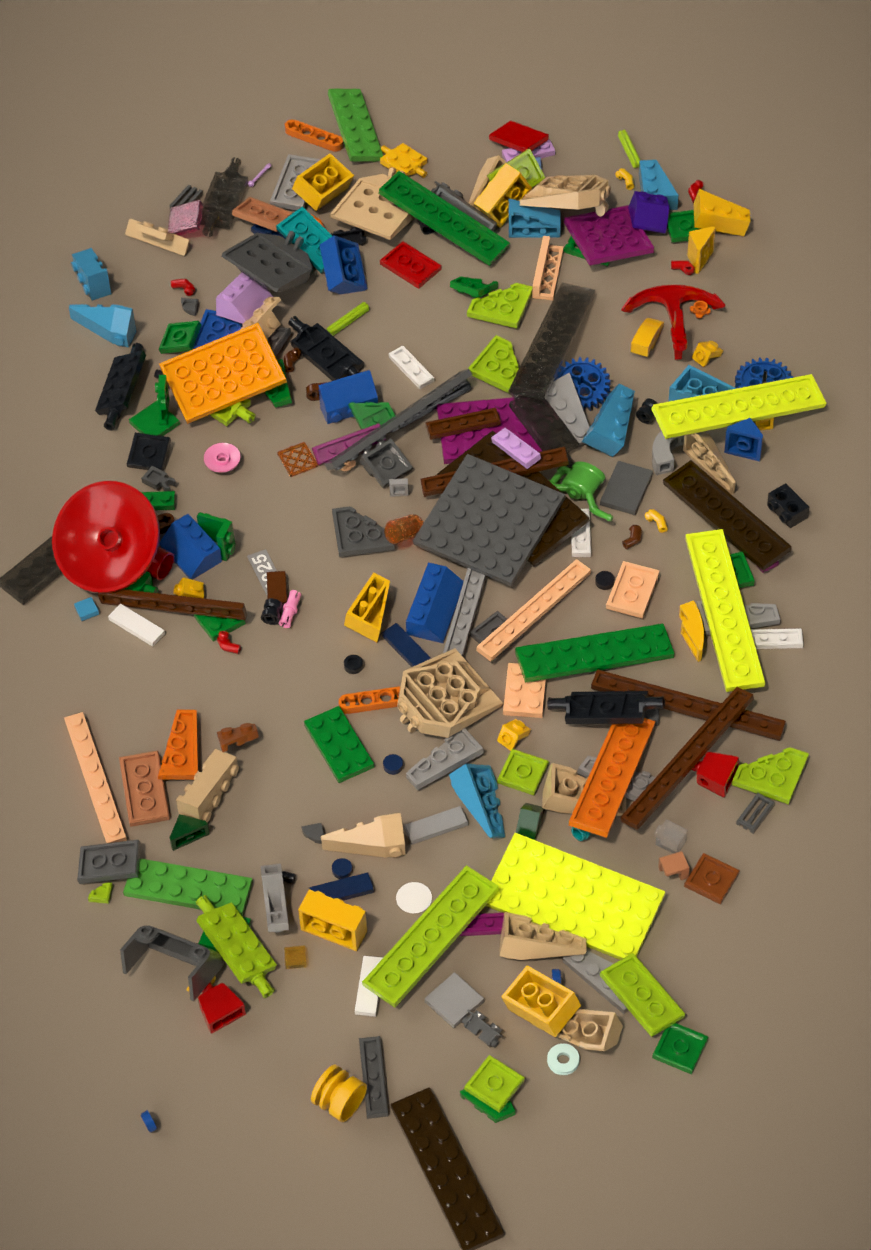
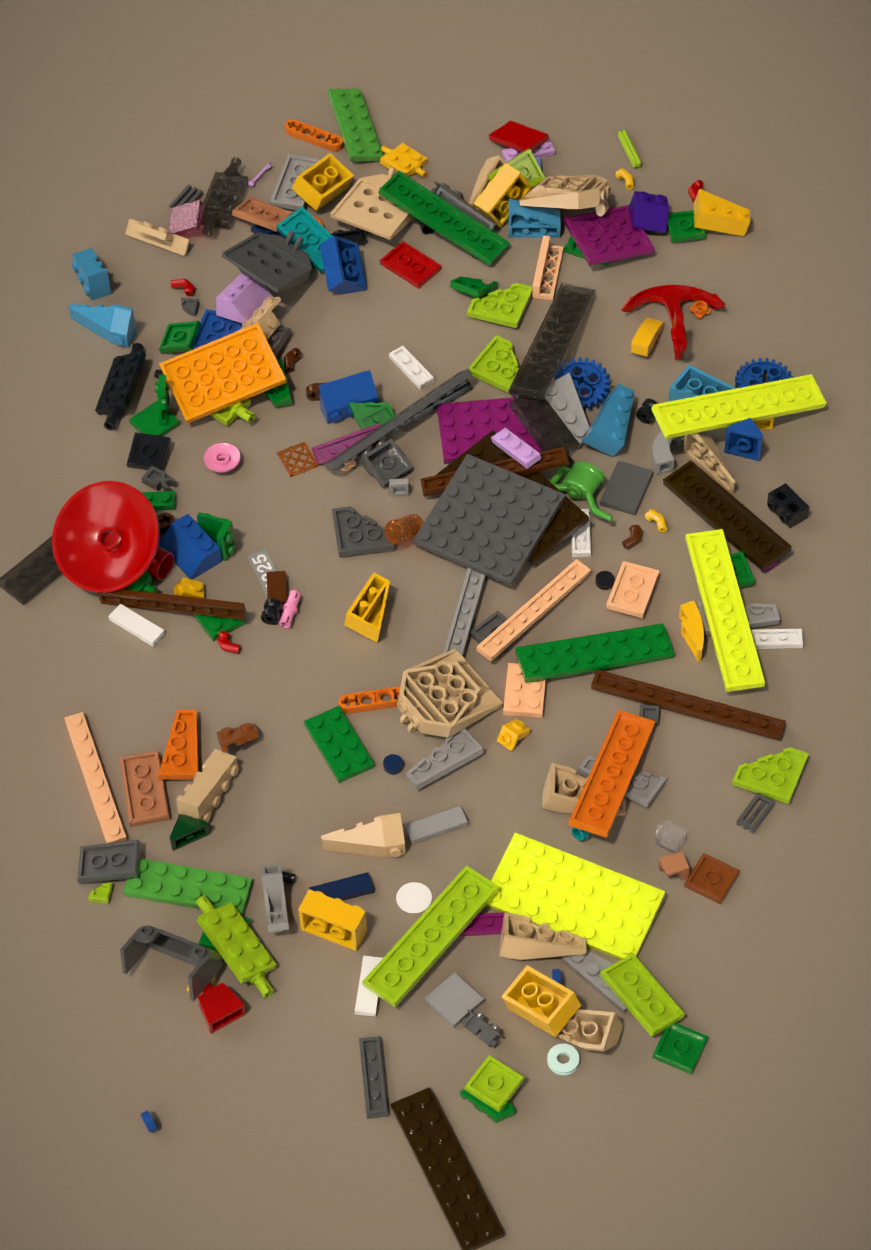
dark azure tile [74,597,99,621] -> none
clear yellow tile [284,946,307,969] -> none
black plate [288,316,364,381] -> none
dark grey tile [301,823,324,844] -> none
yellow wheel [311,1064,367,1123] -> none
lime axle [326,302,369,336] -> none
dark blue tile [332,858,352,879] -> none
black tile [344,655,363,674] -> none
dark blue tile [381,623,432,667] -> none
blue slope [406,562,464,643] -> none
reddish brown tile [425,408,501,440] -> none
dark azure wedge [449,764,505,838] -> none
lime tile [497,749,549,796] -> none
dark green slope [516,803,545,840] -> none
black plate [547,691,665,724] -> none
reddish brown plate [621,687,754,830] -> none
dark azure wedge [639,160,679,210] -> none
red arm [671,261,695,275] -> none
yellow slope [687,226,716,274] -> none
yellow bracket [692,341,723,367] -> none
red torso [692,752,739,798] -> none

